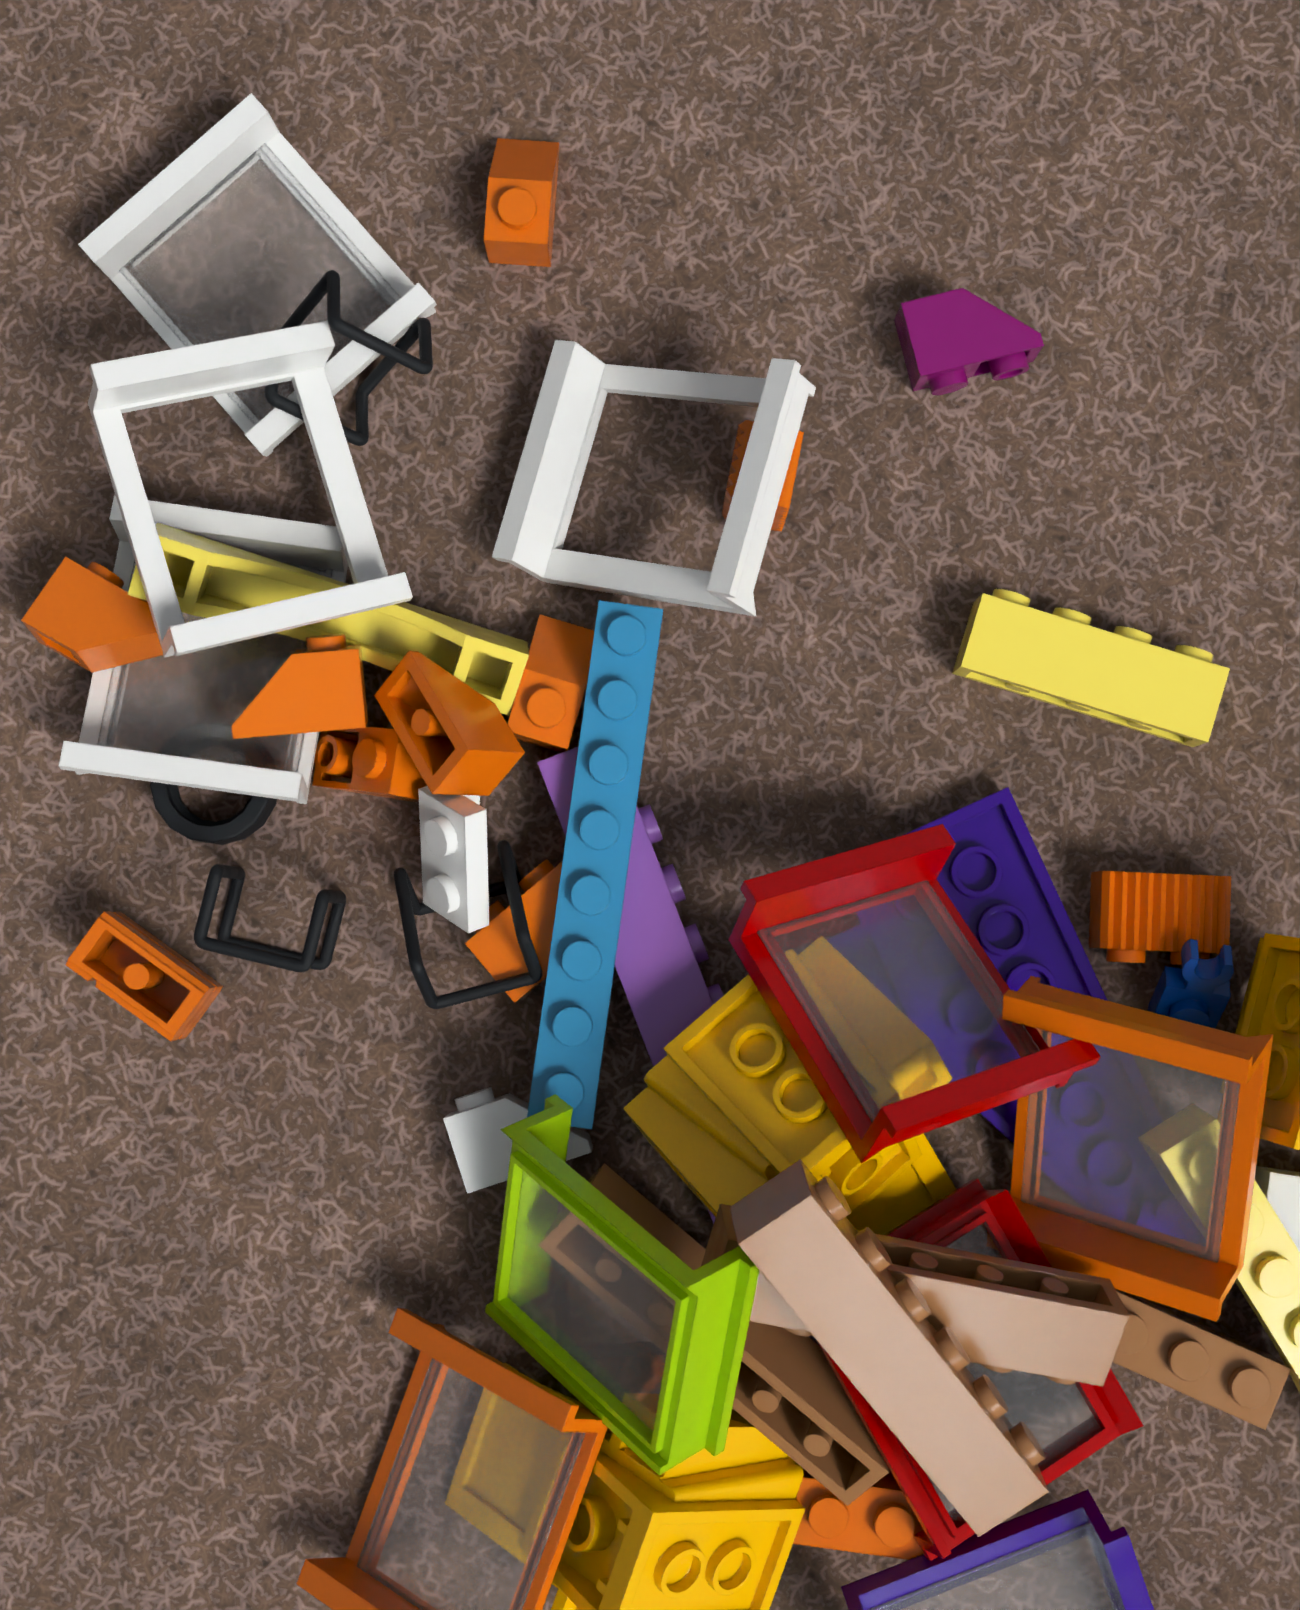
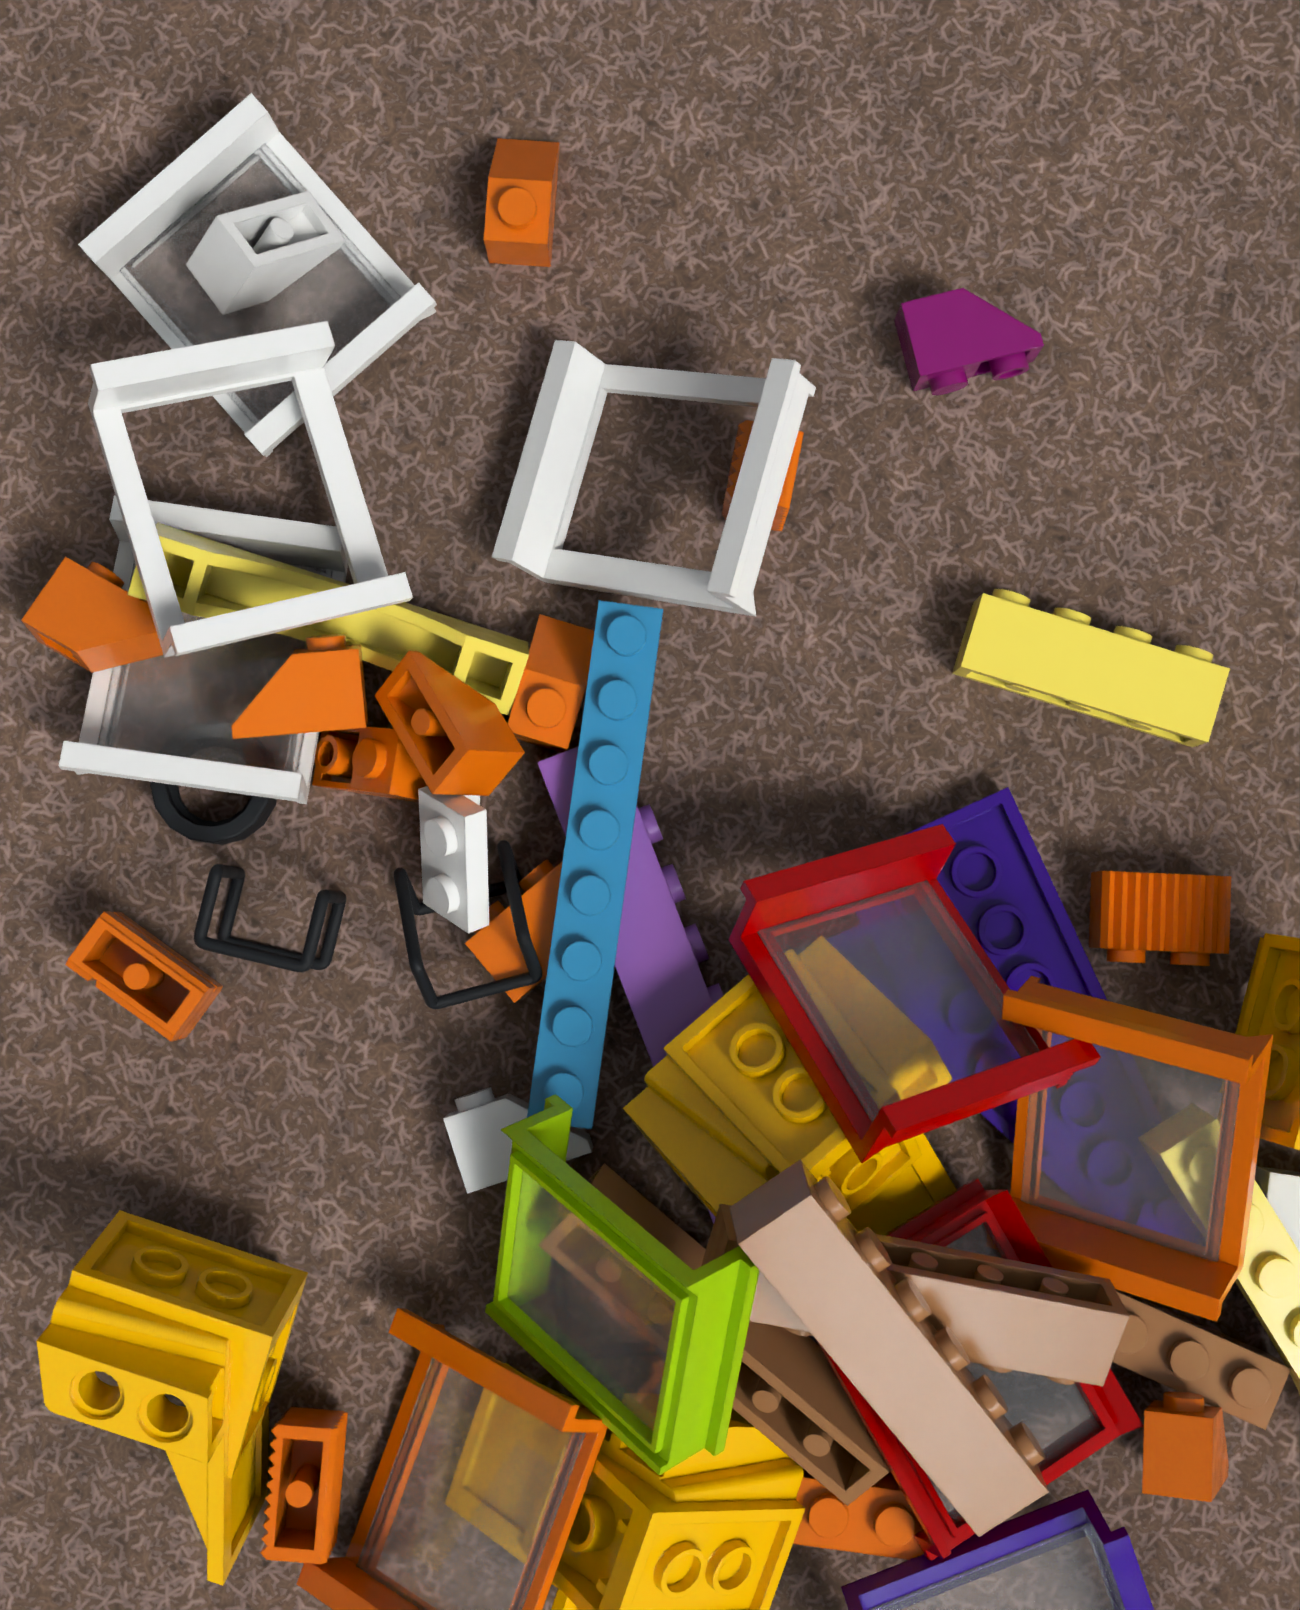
black piece [265,270,433,446] -> none
blue plate [1148,939,1234,1028] -> none
none -> yellow piece [36,1210,308,1586]
none -> white slope [186,191,345,315]
none -> orange brick [260,1407,348,1564]
none -> orange slope [1142,1392,1229,1502]

